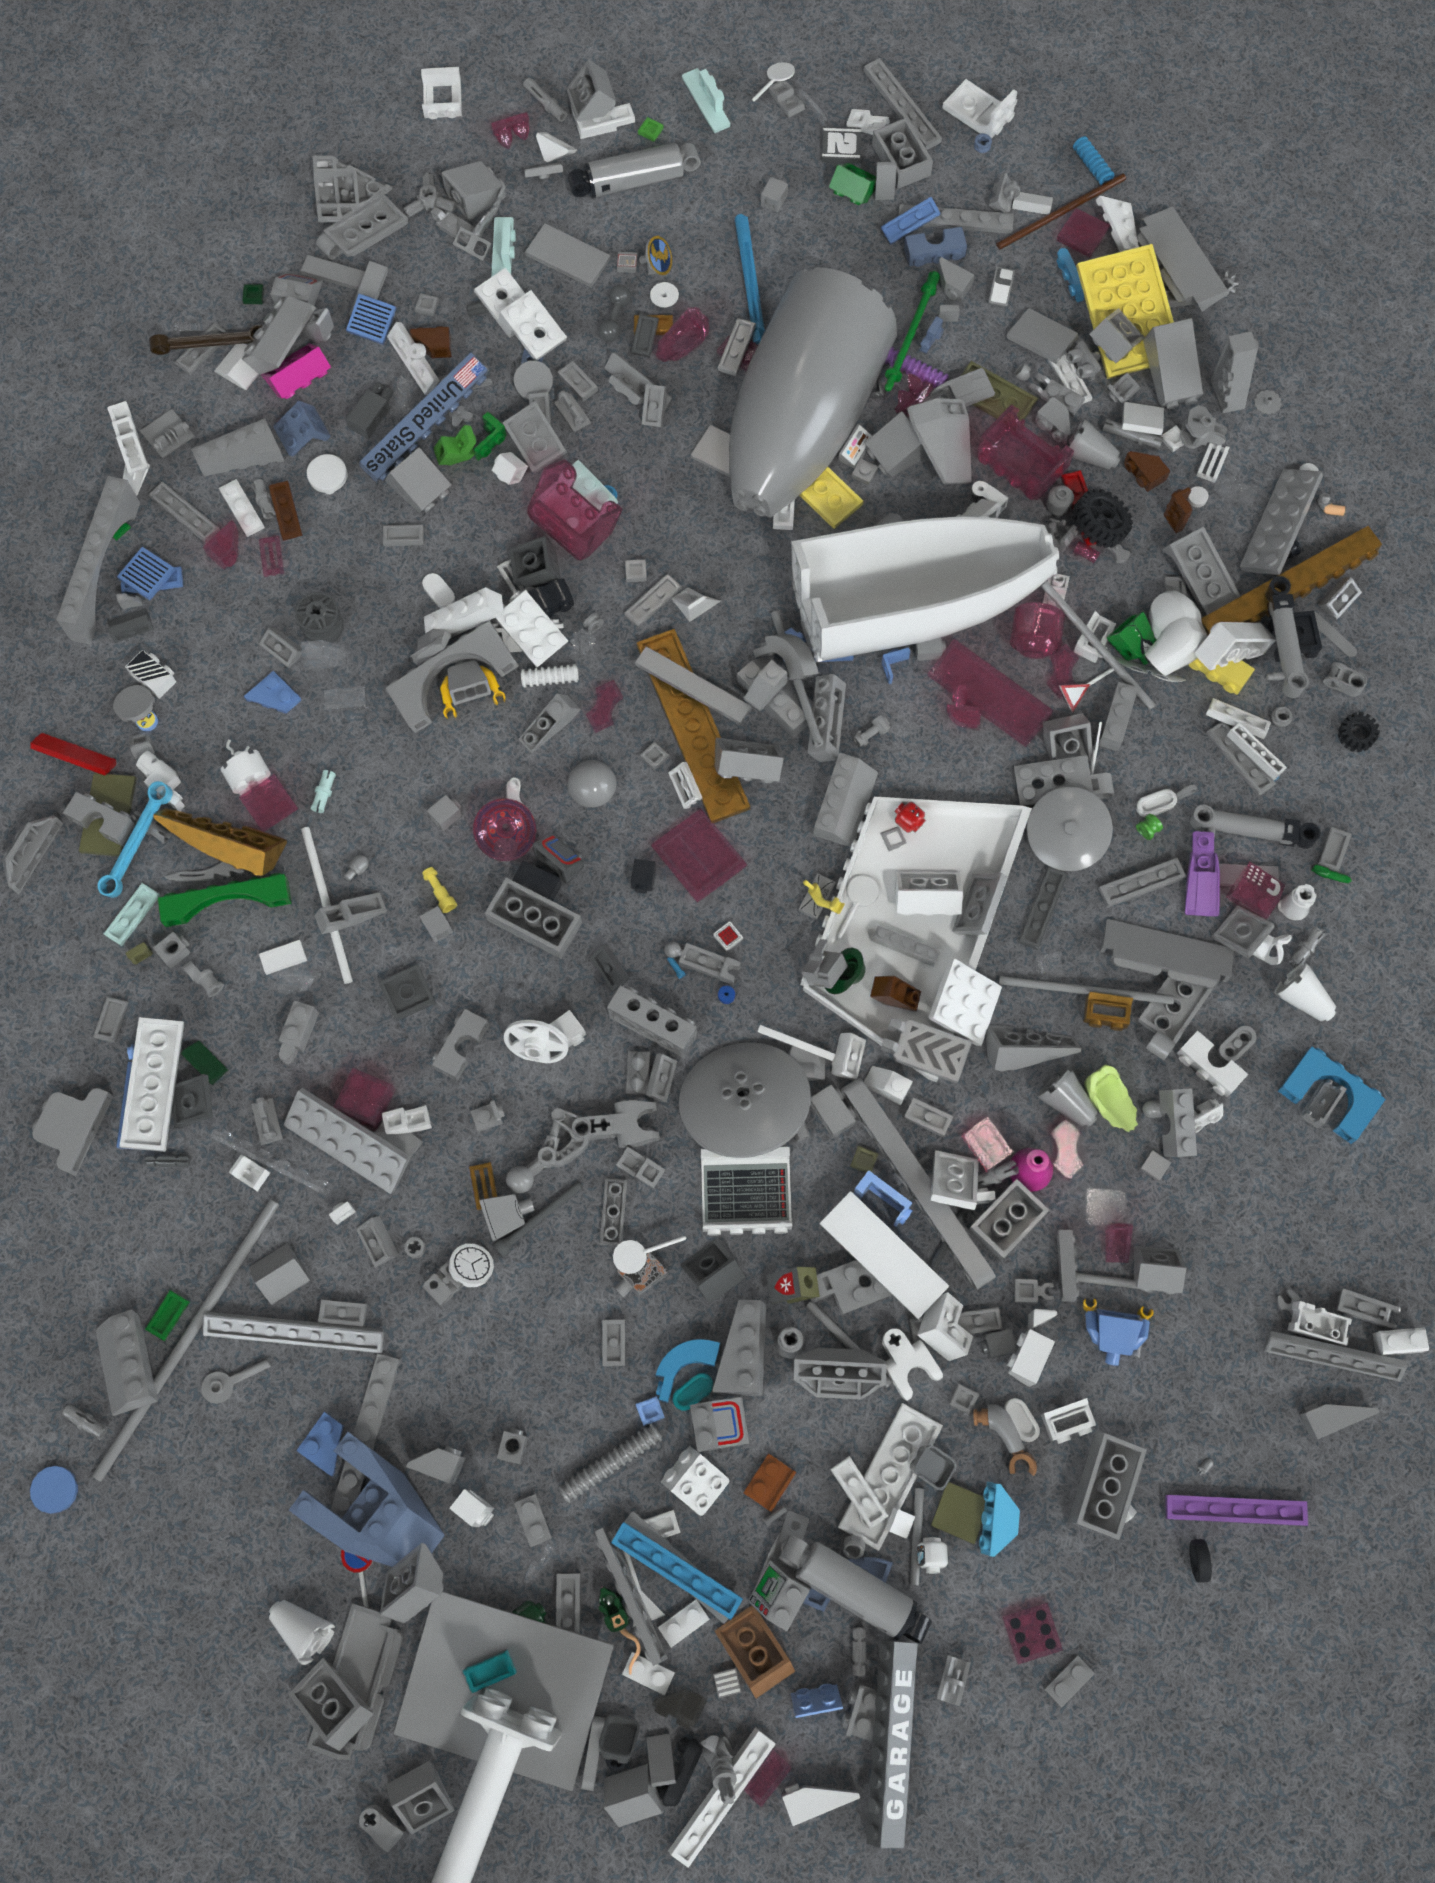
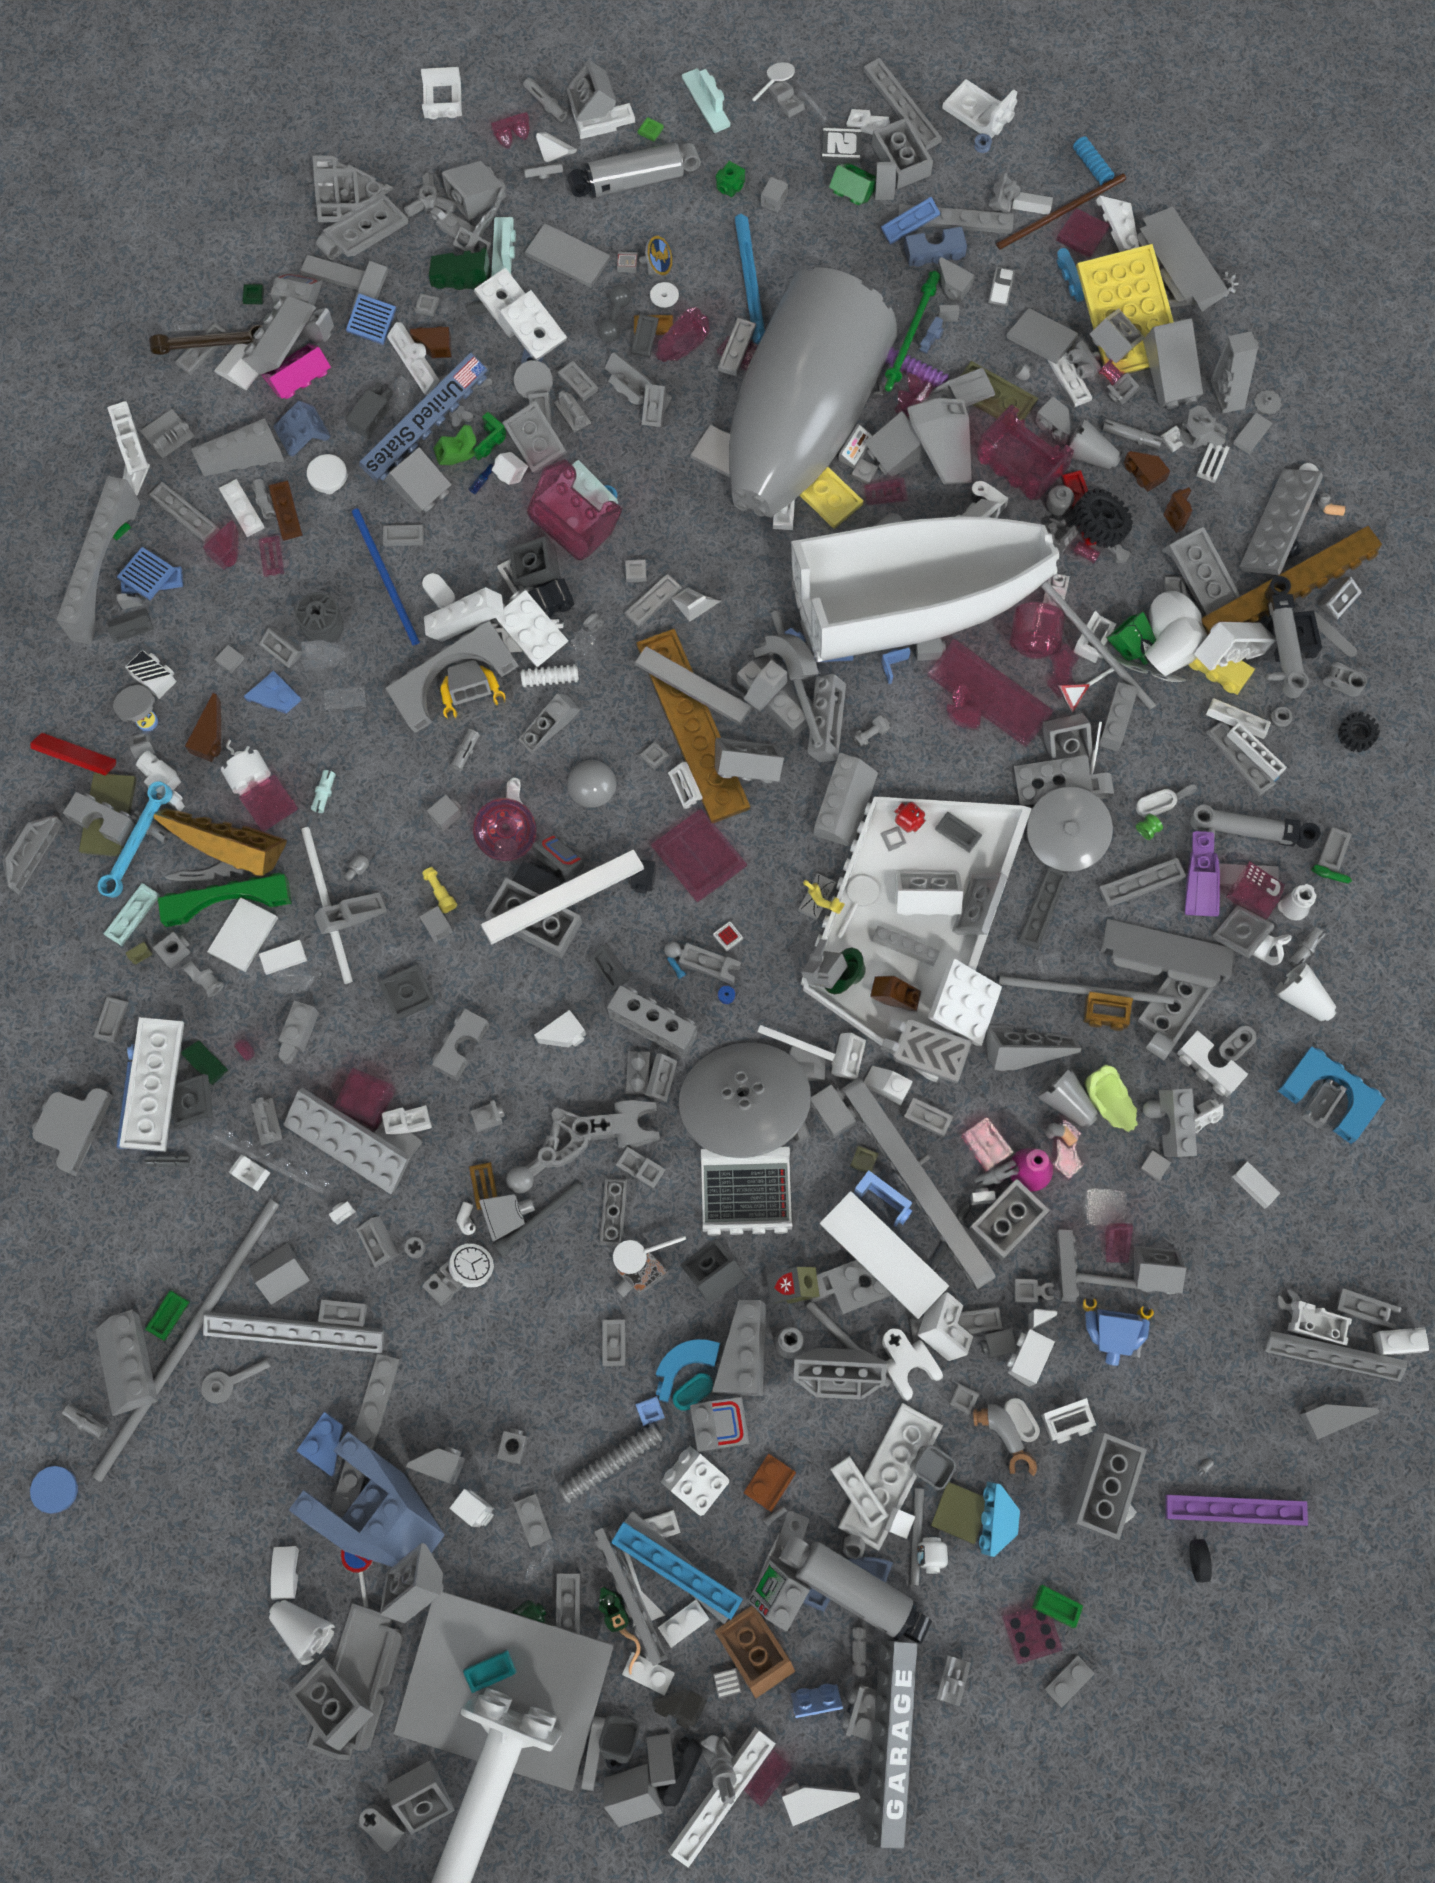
light grey slope [410,629,451,666] -> none
white wheel [504,1020,569,1063] -> none
clear pink tile [586,680,623,733] -> none
white plate [931,1150,979,1210] -> none
light grey hinge [1028,373,1085,416] -> none
white tile [1122,402,1164,435] -> none
white tile [1187,486,1208,508] -> none
none -> reddish brown slope [185,693,221,762]
none -> white tile [207,897,278,972]
none -> light grey tile [214,645,245,673]
none -> clear pink tile [234,1039,255,1061]
none -> white slope [271,1546,299,1600]
none -> blue piece [352,509,420,646]
none -> dark green wedge [429,248,491,290]
none -> light grey pin [450,729,480,771]
none -> white arm [456,1202,476,1235]
none -> clear blue piece [469,464,494,495]
none -> white tile [481,849,644,945]
none -> green brick [715,160,745,198]
none -> clear pink slope [865,477,908,505]
none -> dark grey tile [935,811,982,853]
none -> green tile [1032,1585,1083,1628]
none -> arm [1044,1123,1078,1147]
none -> clear pink bush [1098,359,1125,386]
none -> white slope [1232,1161,1280,1209]
none -> light grey tile [1233,413,1273,454]

